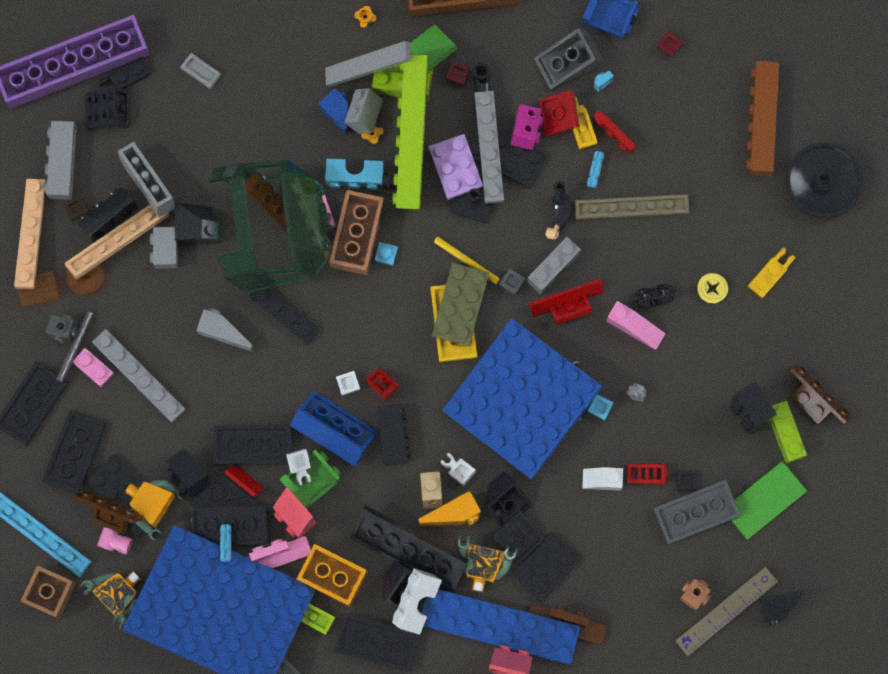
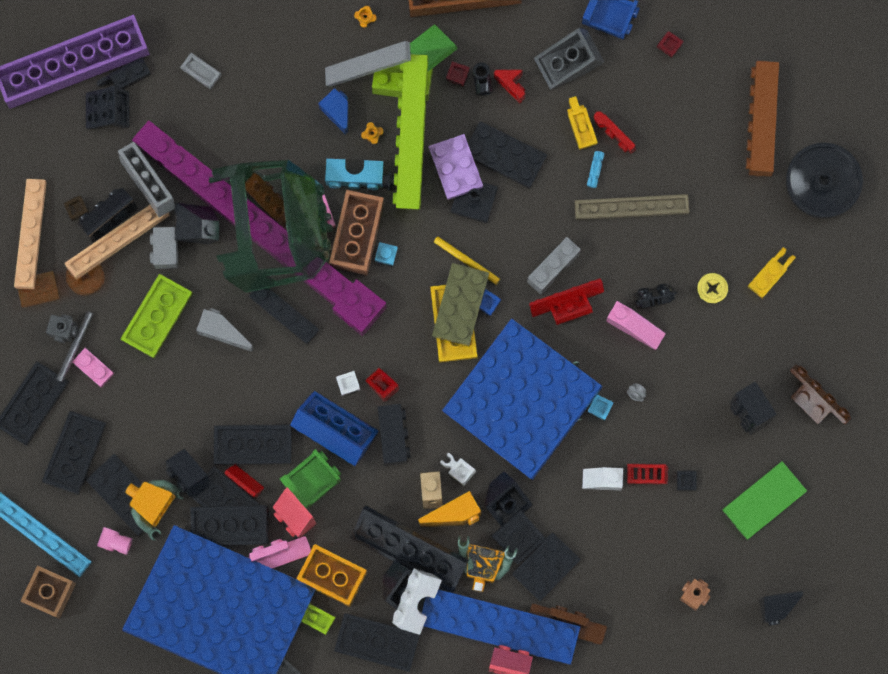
light grey brick [44,121,77,200] -> none
reddish brown bracket [74,491,144,533] -> none
torso [80,571,141,629] -> none
light grey plate [92,329,186,423] -> none
medium azure axle [220,524,231,562] -> none
white plate [286,449,311,485] -> none
light grey brick [344,89,383,134] -> none
light grey plate [475,91,504,204] -> none
dark grey plate [499,268,526,295] -> none
dark pink brick [511,104,544,150] -> none
red plate [539,90,580,137] -> none
black arm [546,181,571,239] -> none
medium azure plate [594,71,614,92] -> none
dark grey plate [654,480,741,545] -> none
dark tan tile [675,567,778,656] -> none
lime brick [771,401,807,465] -> none
none -> lime plate [121,274,193,358]
none -> magenta piece [132,120,387,336]
none -> blue plate [480,289,501,316]
none -> red slope [493,70,525,103]

